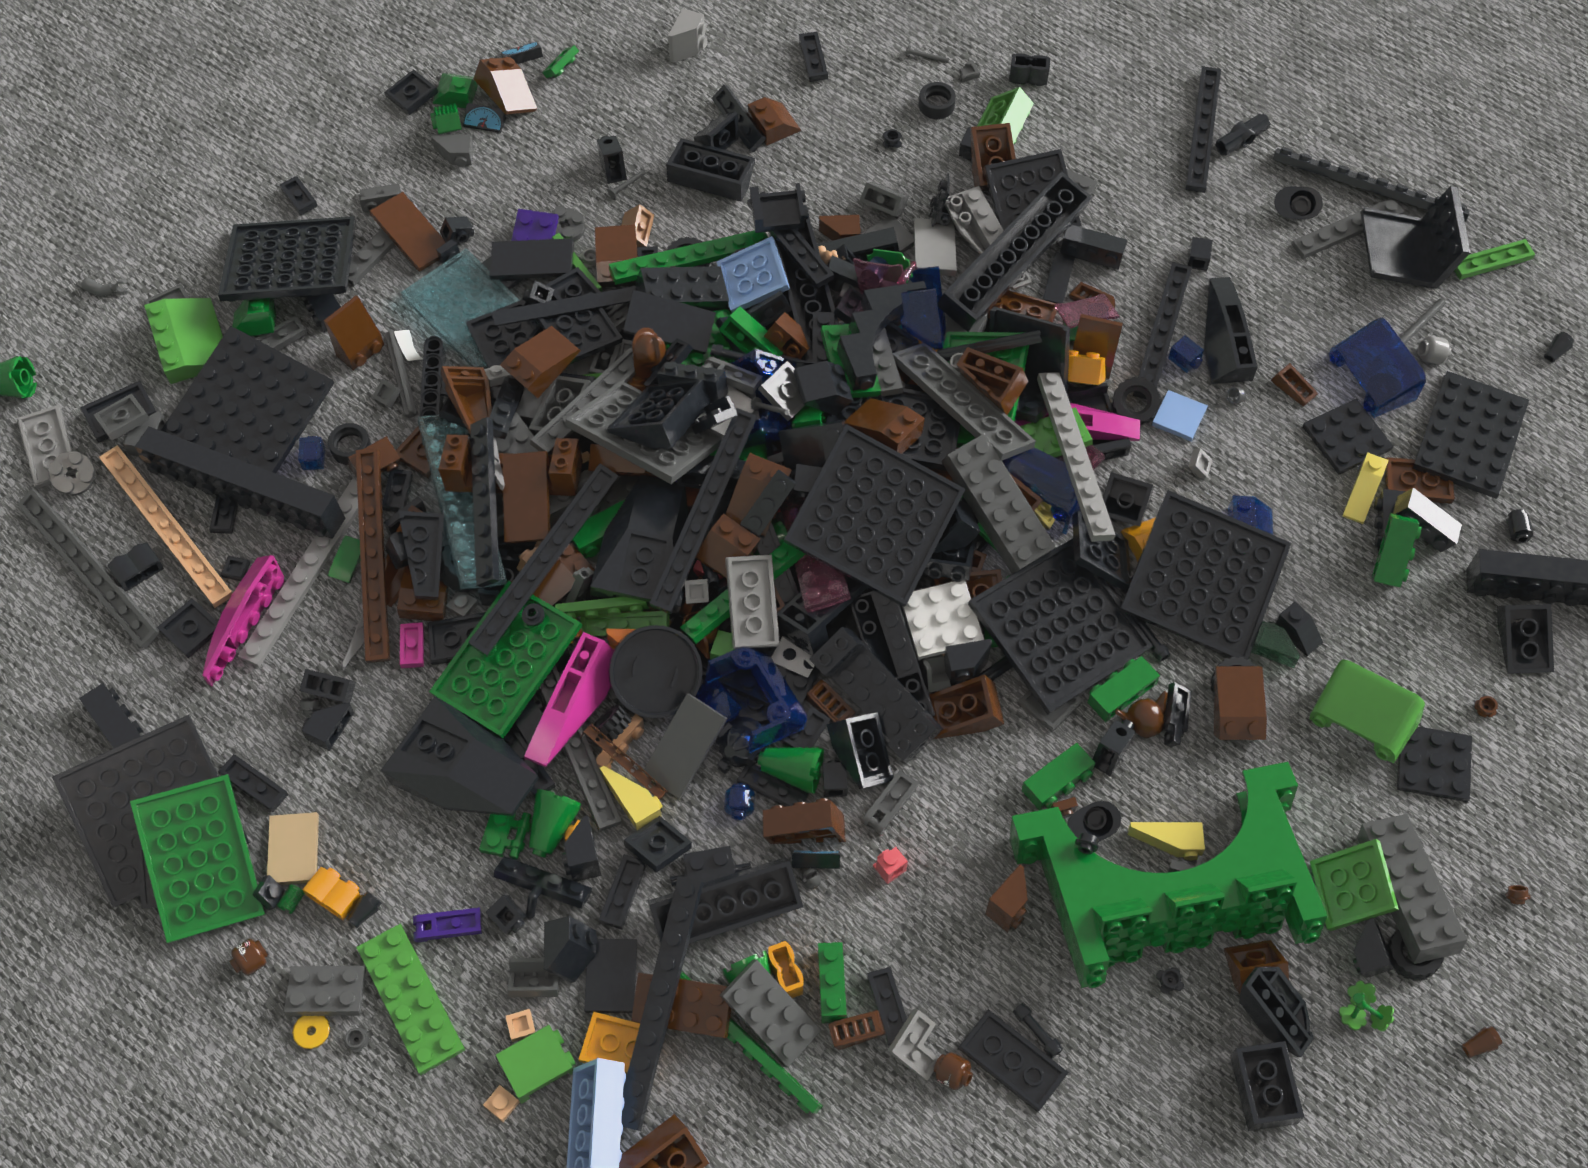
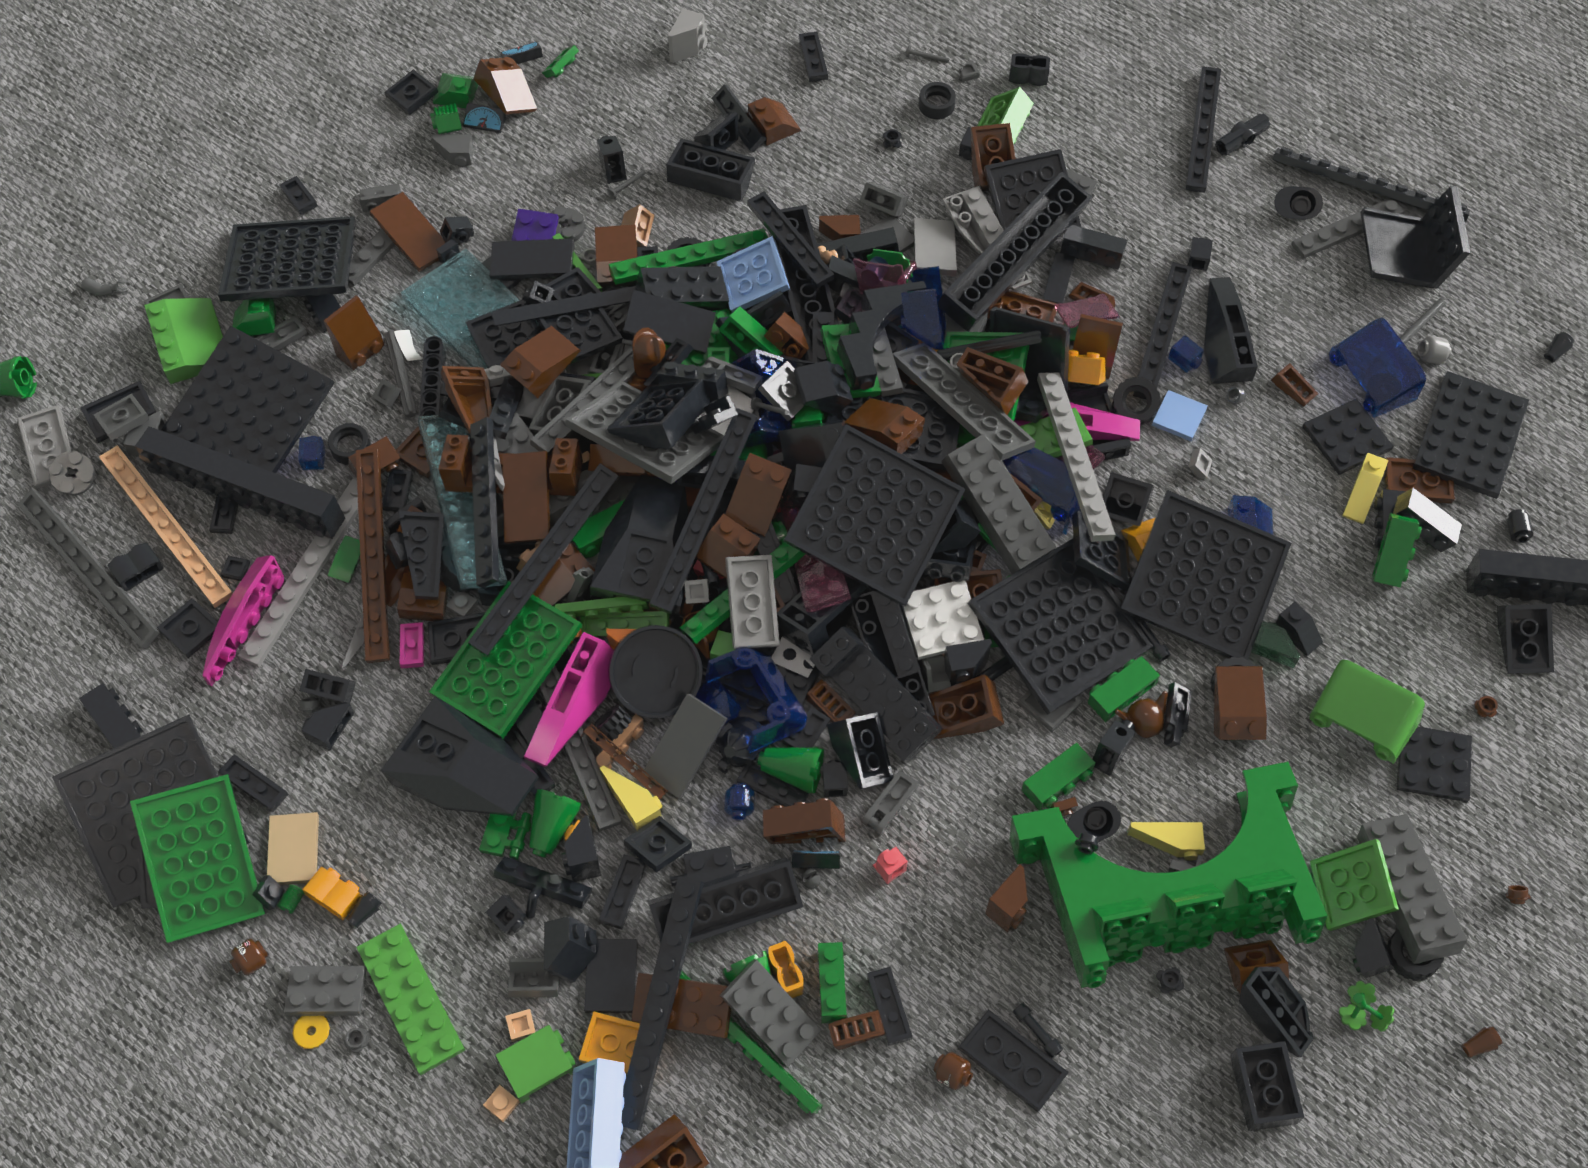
dark purple plate [413,907,482,943] -> none
black plate [522,604,545,626] -> none
black bar [710,344,763,368] -> none
black plate [740,469,797,538] -> none
black panel [750,183,808,233] -> none
light grey plate [887,1009,938,1081] -> none
black hinge [929,173,951,227] -> none
bright green plate [1454,239,1535,280] -> none

